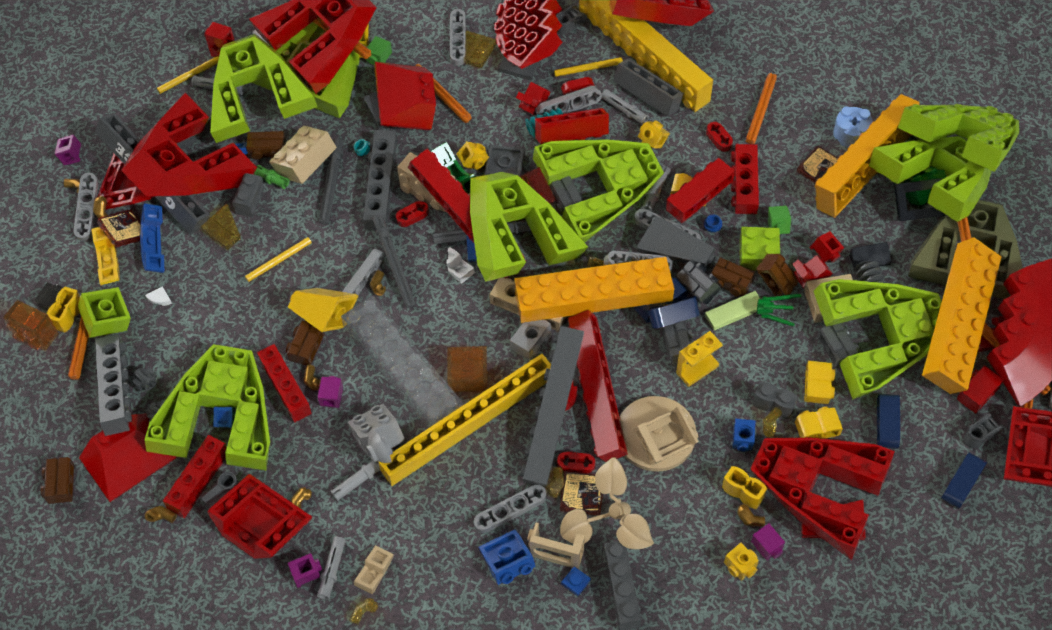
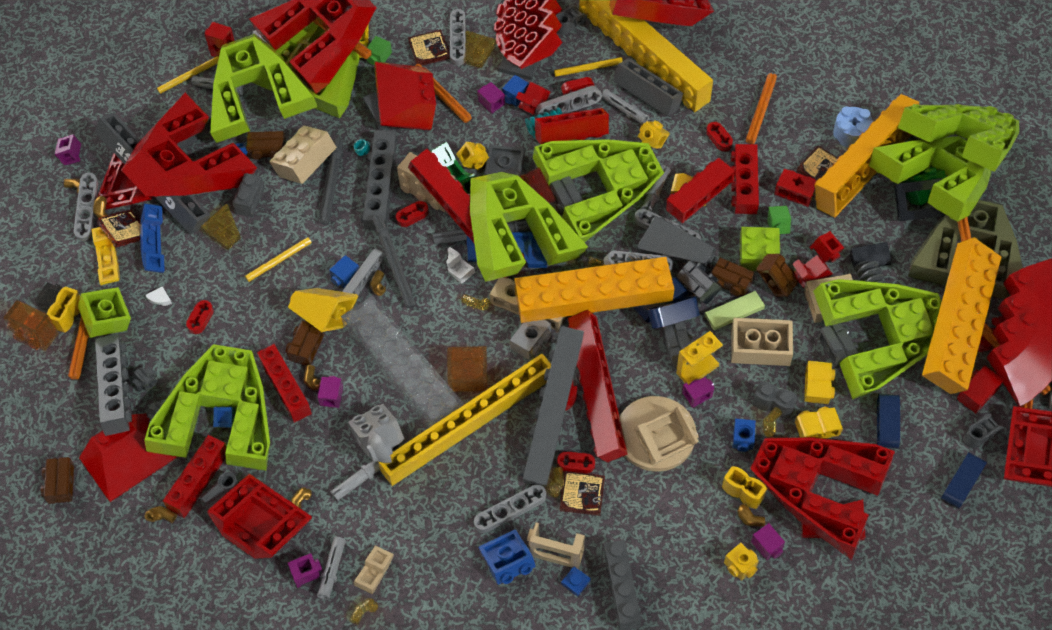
bright green pin [254,165,289,189] -> none
tan plant [560,458,654,549] -> none
blue plate [704,214,722,232] -> none
green plant [757,294,802,326] -> none
none -> red beam [186,300,214,335]
none -> blue brick [329,255,359,288]
none -> tile [408,29,450,66]
none -> clear yellow arm [461,294,491,311]
none -> magenta brick [478,82,505,114]
none -> blue brick [502,75,529,107]
none -> blue wing [512,232,547,268]
none -> magenta brick [682,377,714,408]
none -> tan brick [731,318,793,366]
none -> red brick [774,168,817,207]

